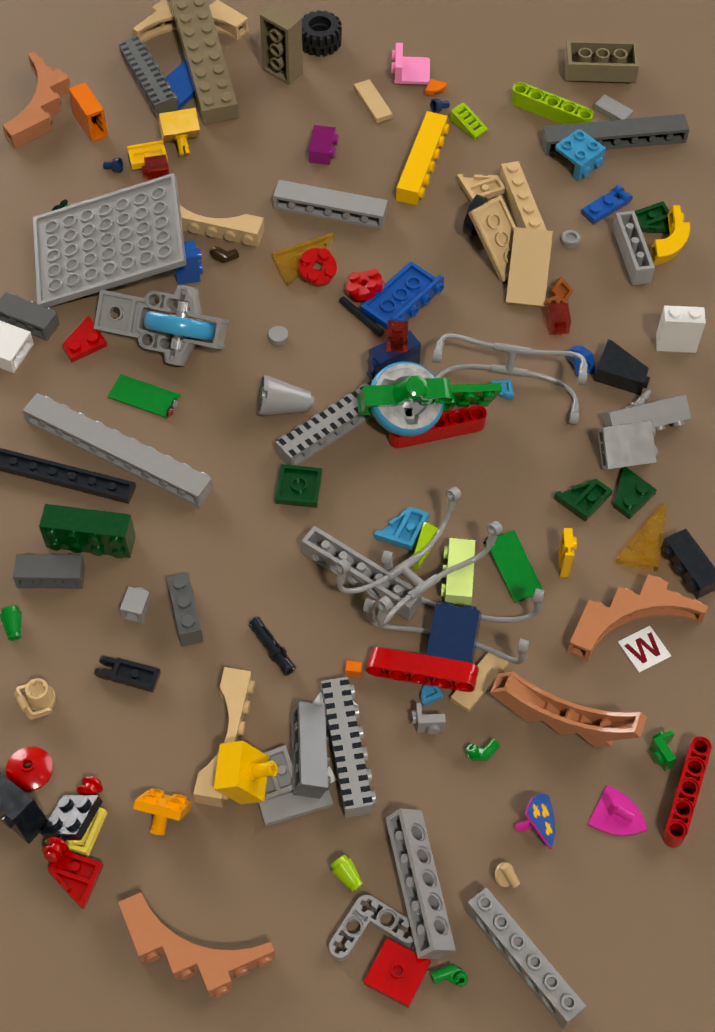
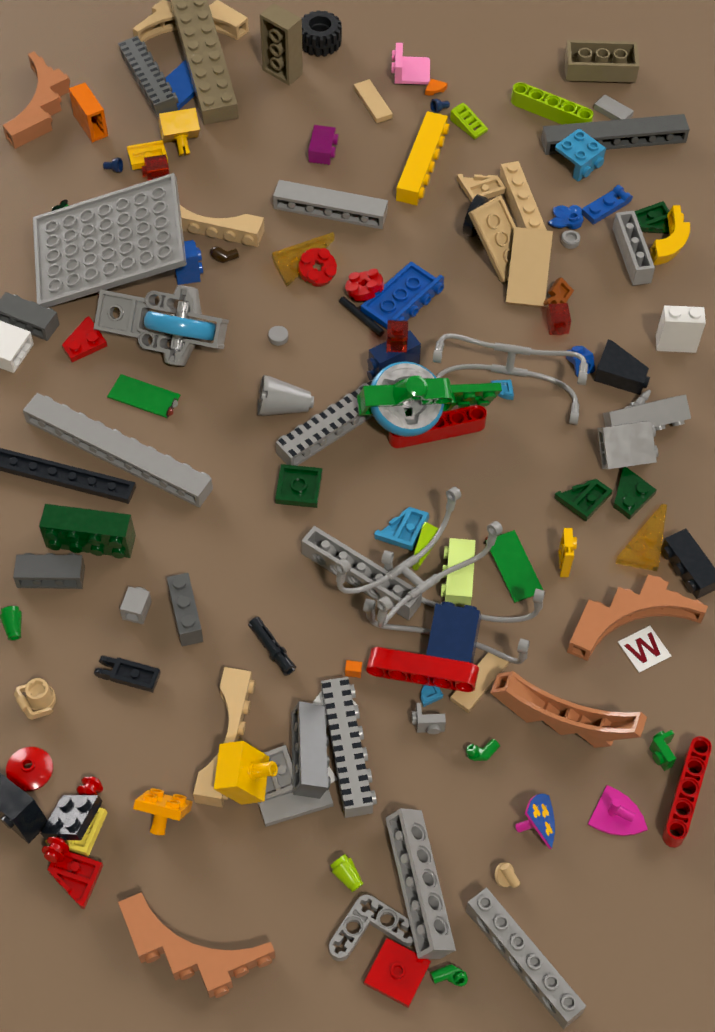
none -> blue plate [548,205,583,229]

